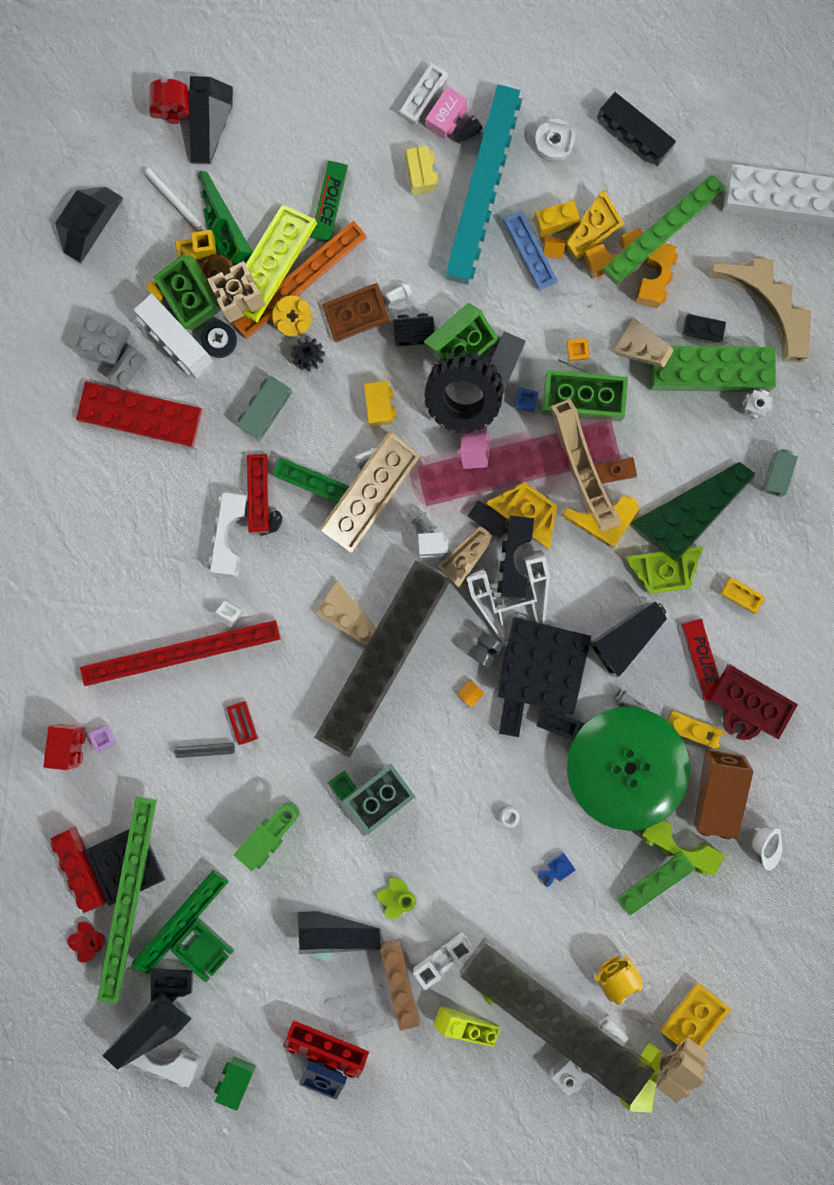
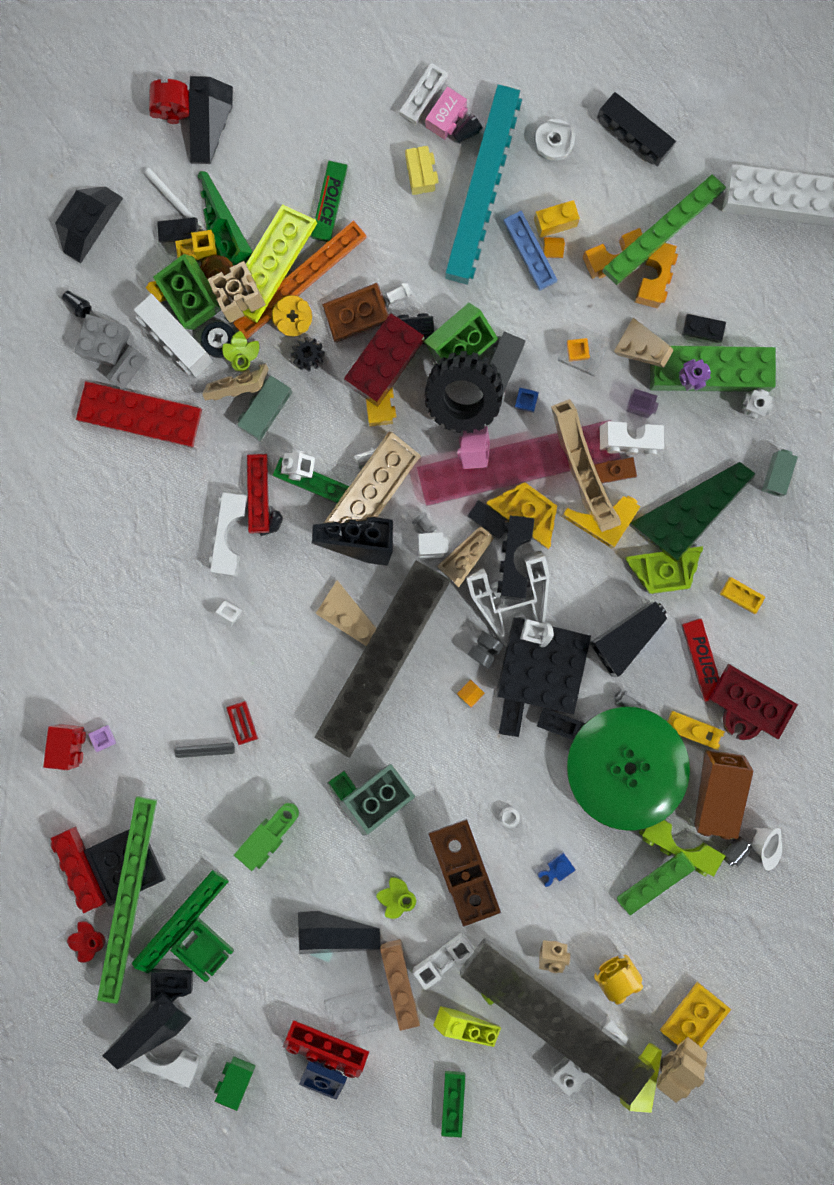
red plate [80,620,281,686] -> none
bright green brick [542,370,628,422] -> none
yellow wing [565,190,624,260] -> none
tan arch [709,256,811,362] -> none
none -> black cone [62,291,92,318]
none -> black plate [157,217,199,243]
none -> tan wing [202,363,269,401]
none -> lime plate [222,331,259,372]
none -> white brick [281,450,315,481]
none -> black wedge [311,517,393,566]
none -> dark red brick [344,313,424,407]
none -> reddish brown bracket [428,819,501,927]
none -> green plate [441,1071,466,1138]
none -> white tile [520,619,554,647]
none -> tan brick [539,940,570,973]
none -> white arch [600,421,664,456]
none -> clear purple brick [626,389,659,418]
none -> medium lavender brick [679,359,711,391]
none -> dark grey brick [722,836,752,867]

